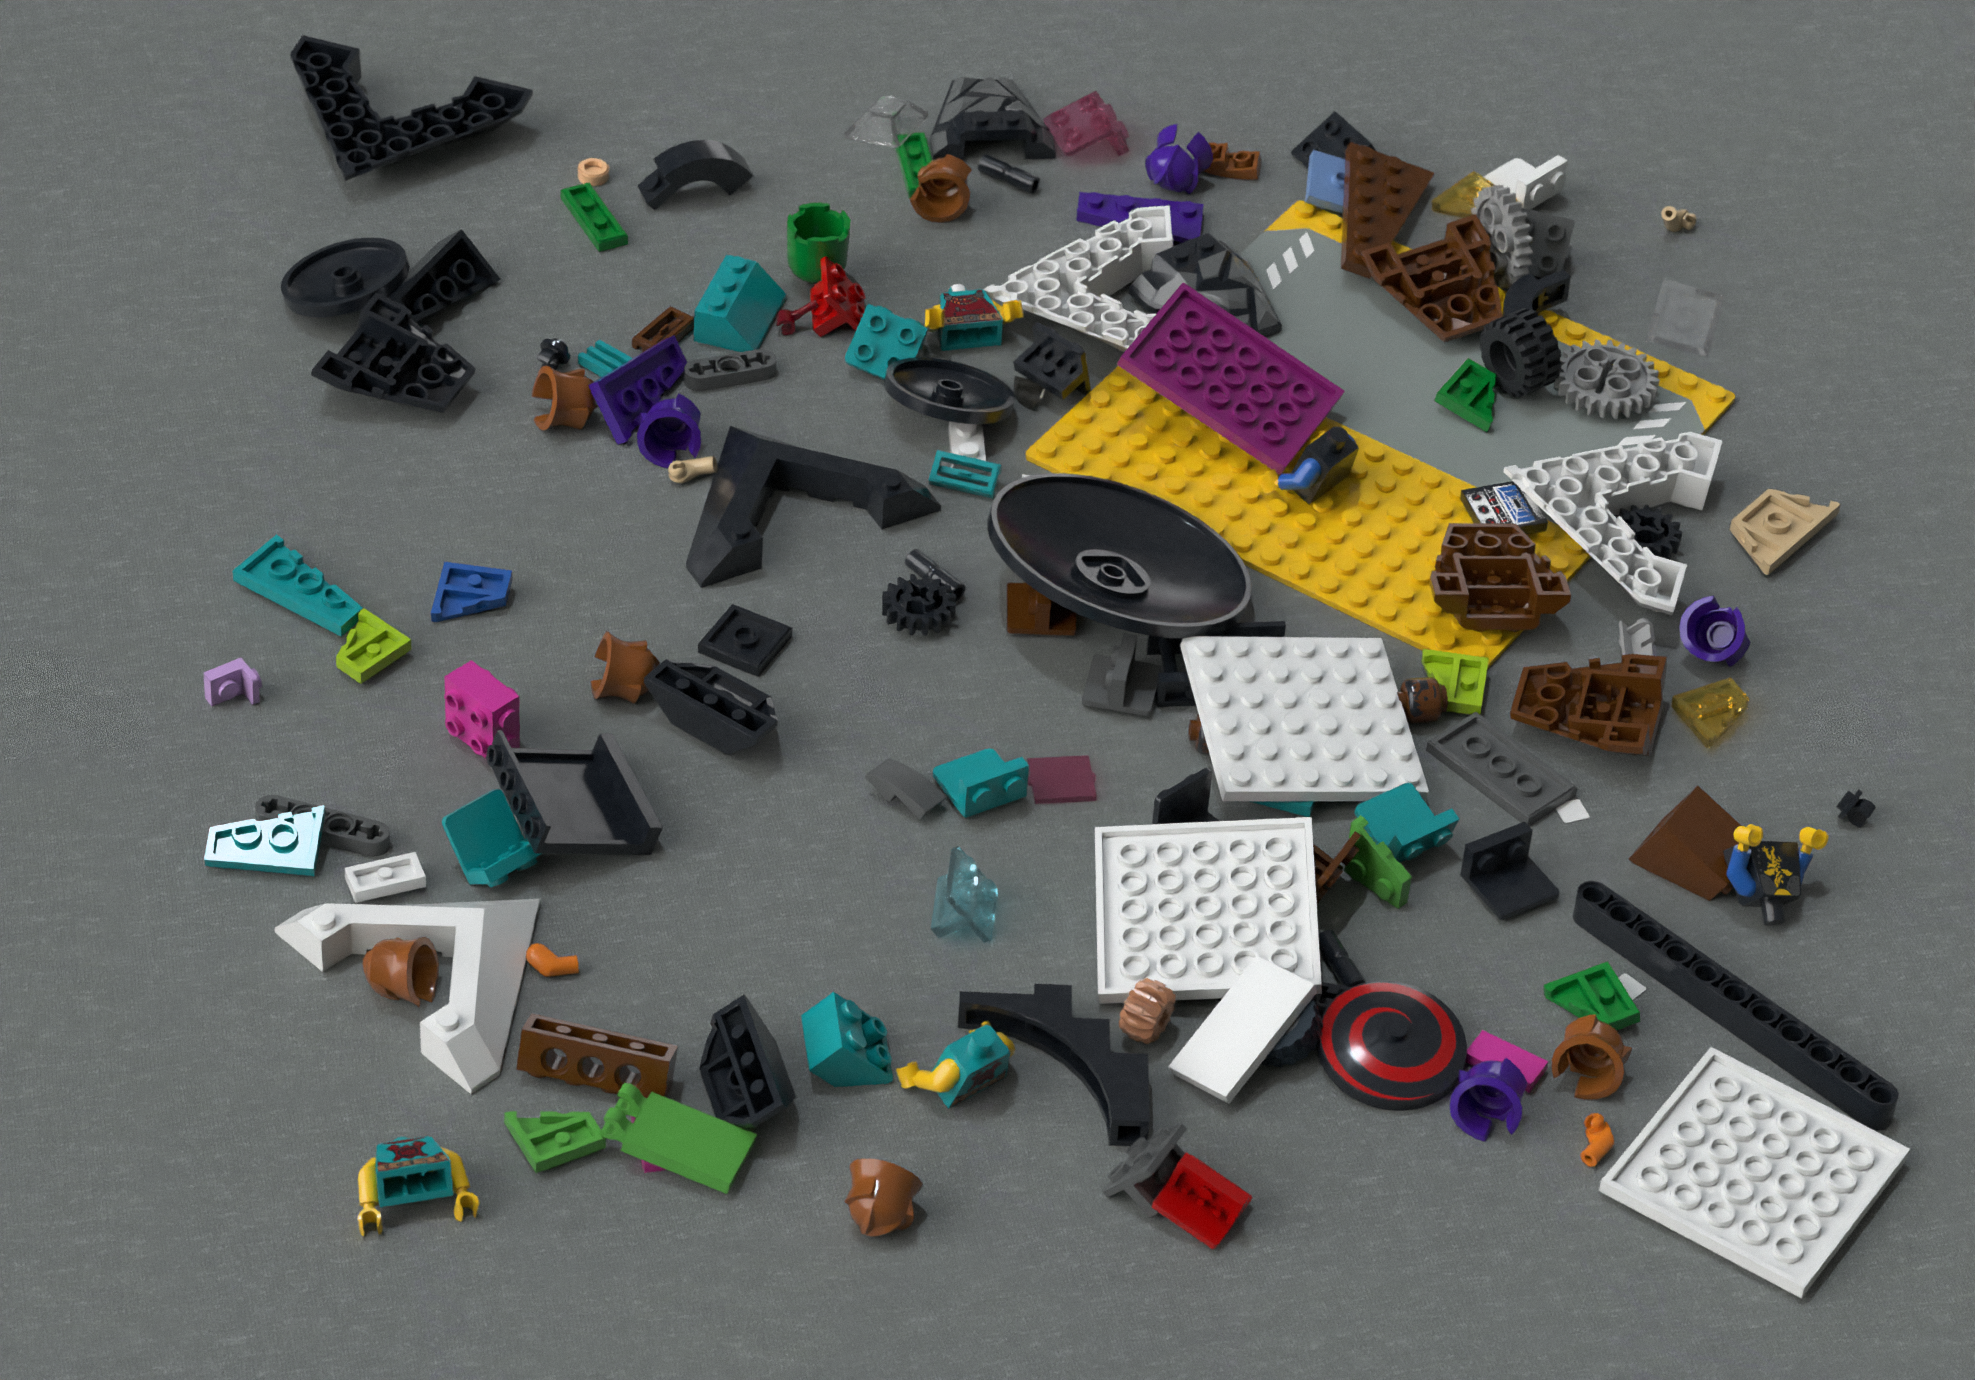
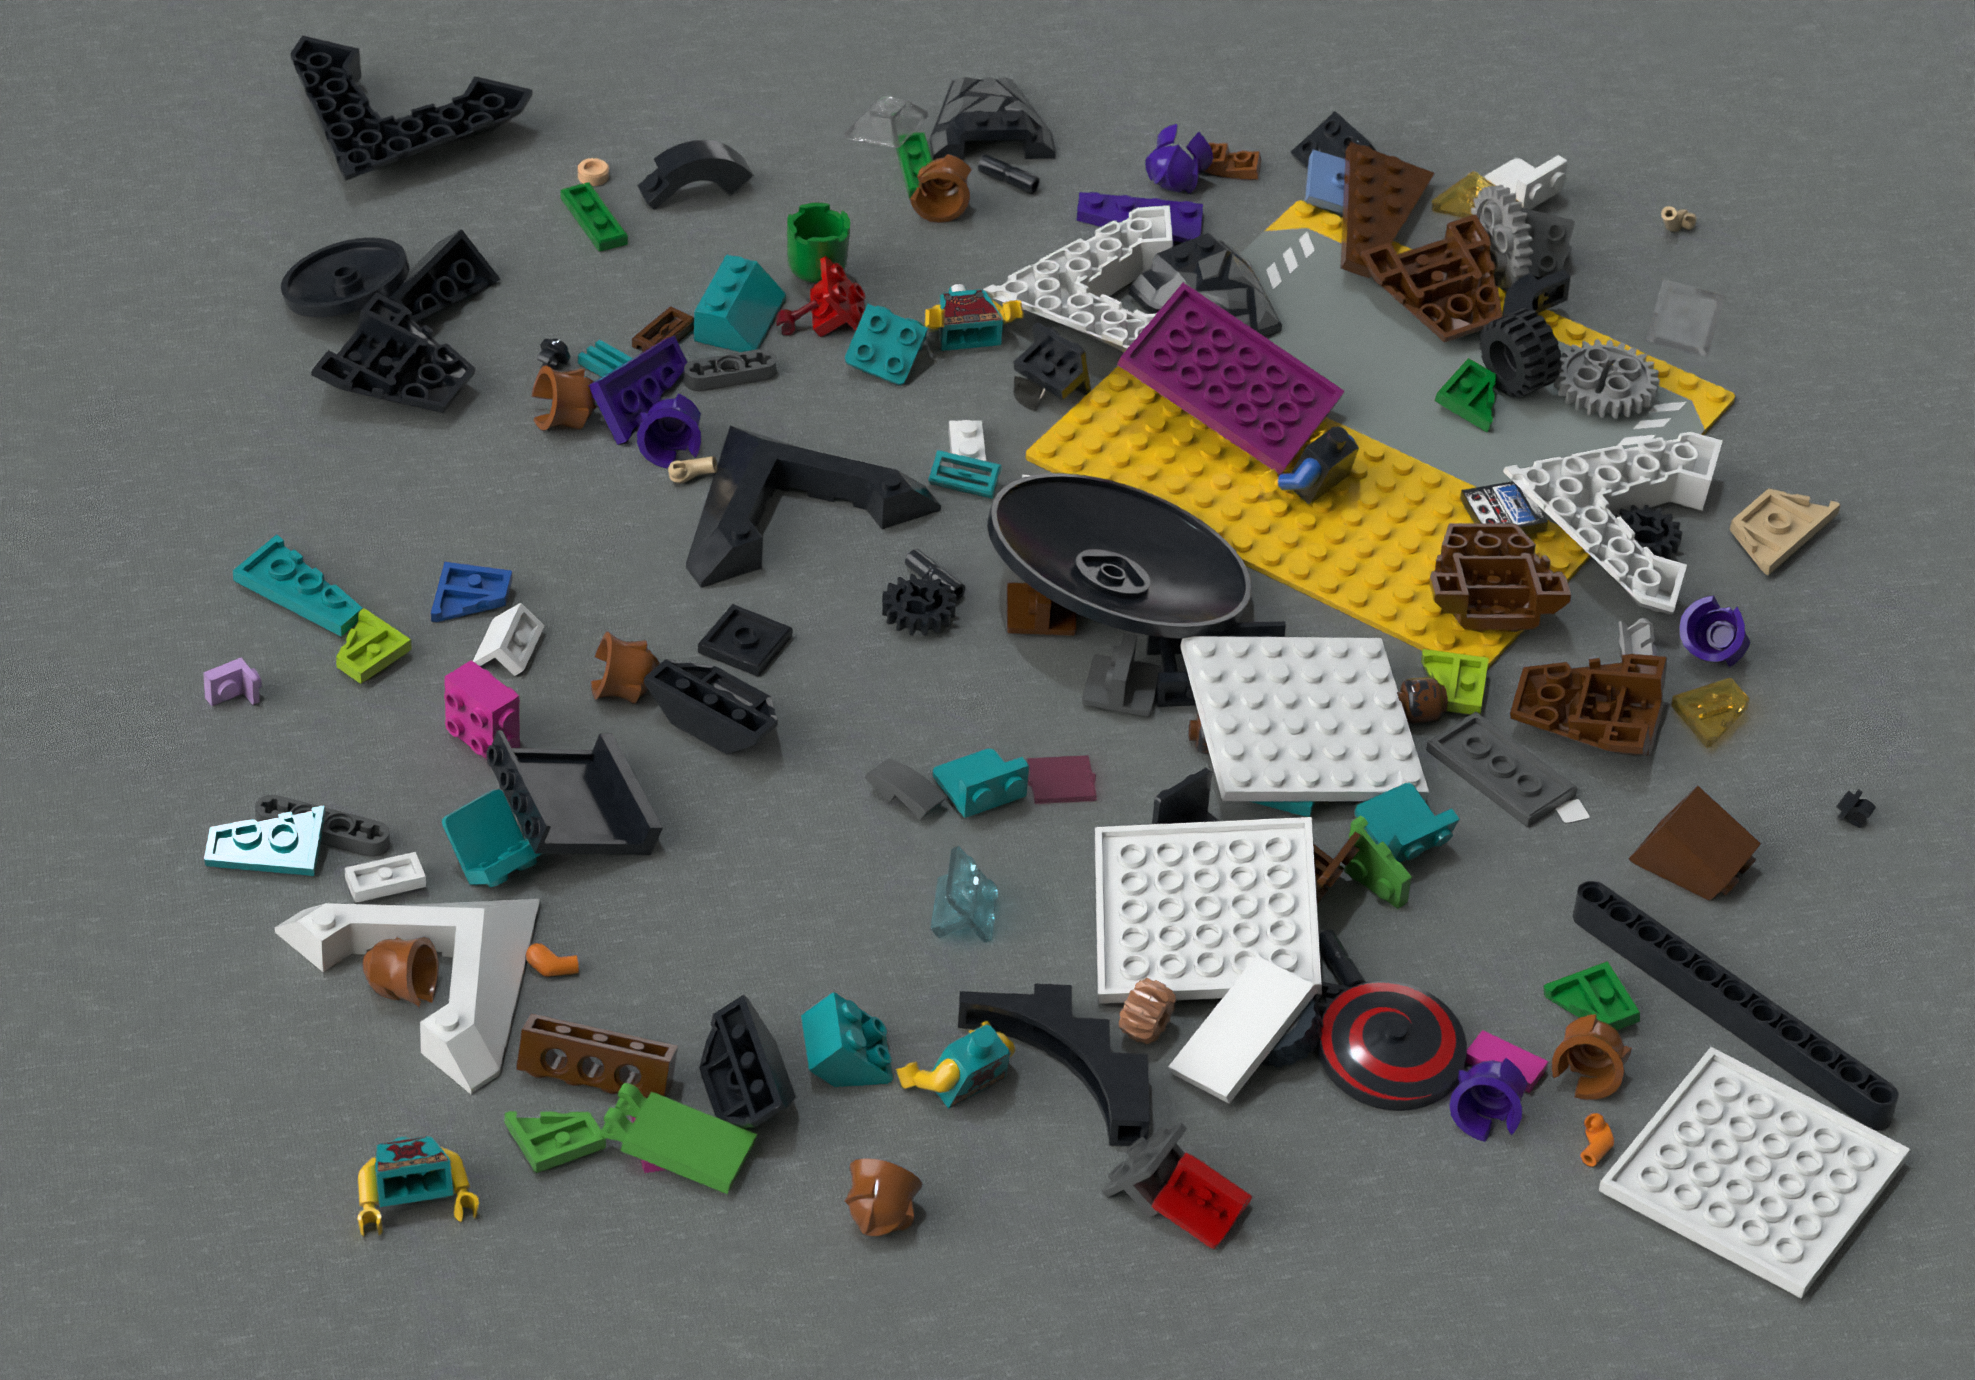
black dish [884,357,1015,424] -> none
clear pink bracket [1044,91,1129,156] -> none
black bracket [1460,821,1560,920] -> none
white sticker [1619,974,1646,1000] -> none
torso [1723,824,1829,926] -> none
none -> white panel [473,603,545,676]

